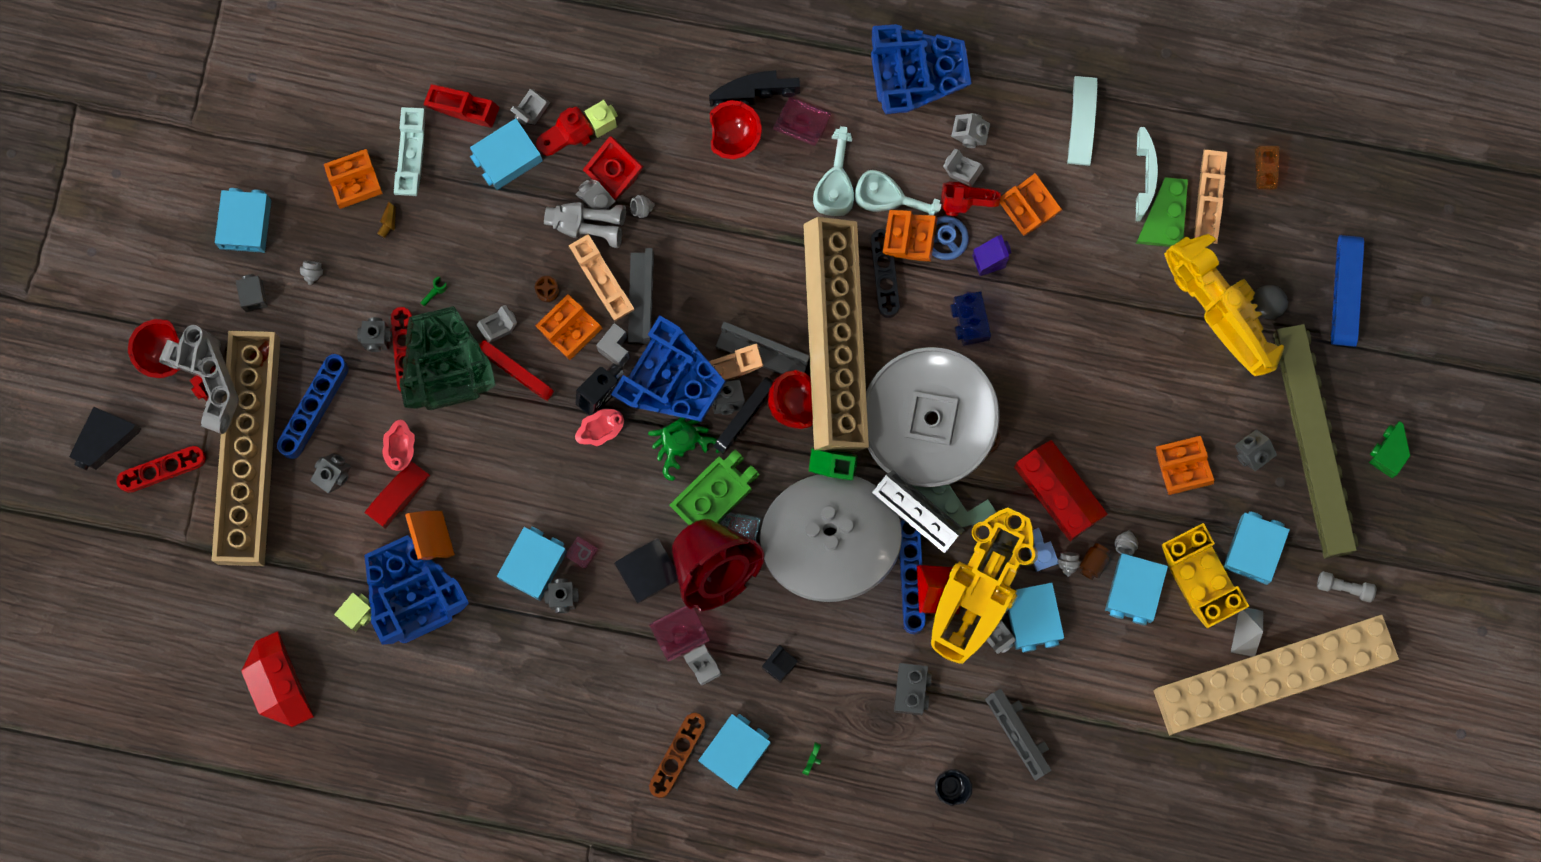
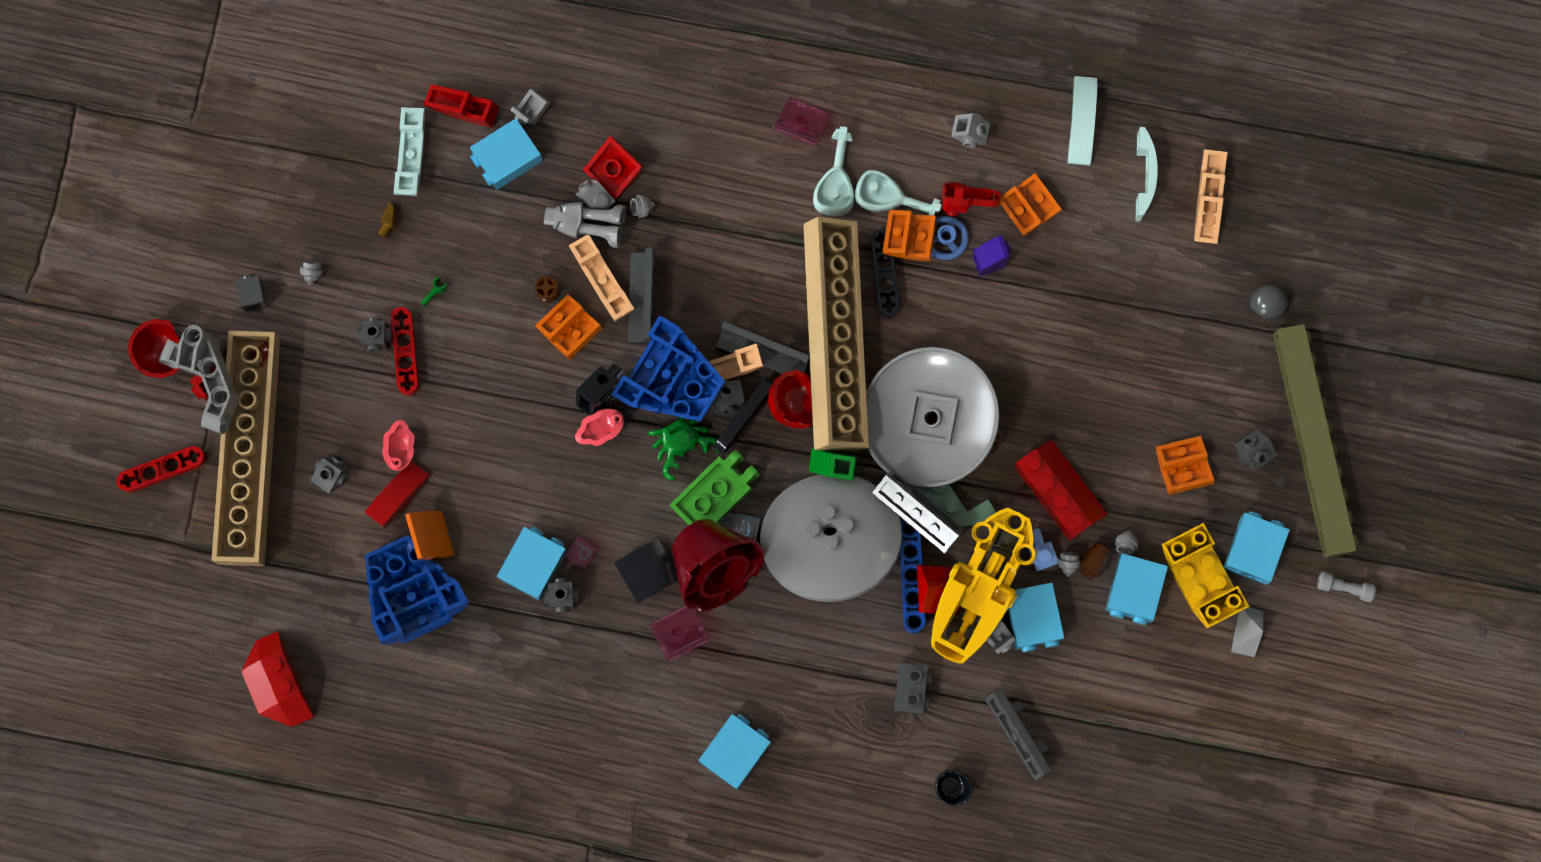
black slope [69,407,141,471] -> none
medium azure brick [215,188,271,253] -> none
blue beam [277,354,348,459] -> none
orange slope [324,149,383,209] -> none
yellowish green brick [334,593,371,632] -> none
clear green wedge [399,306,496,410] -> none
light grey bracket [477,305,517,343] -> none
red beam [477,340,554,401] -> none
red piece [536,107,594,156] -> none
yellowish green brick [584,100,618,138] -> none
light grey piece [596,323,630,368] -> none
dark orange beam [649,713,705,798] -> none
light grey bracket [684,645,721,685] -> none
black slope [709,70,800,107] -> none
red cylinder [710,100,762,159] -> none
black panel [762,645,797,683] -> none
green piece [802,742,821,776] -> none
blue wedge [871,24,971,114] -> none
light grey bracket [943,149,984,187] -> none
clear blue brick [950,291,991,346] -> none
bright green wing [1136,177,1188,247] -> none
tan brick [1153,615,1399,736] -> none
yellow piece [1164,234,1284,376] -> none
clear orange leg [1255,146,1279,189] -> none
blue beam [1331,235,1364,347] -> none
green slope [1369,421,1410,478] -> none

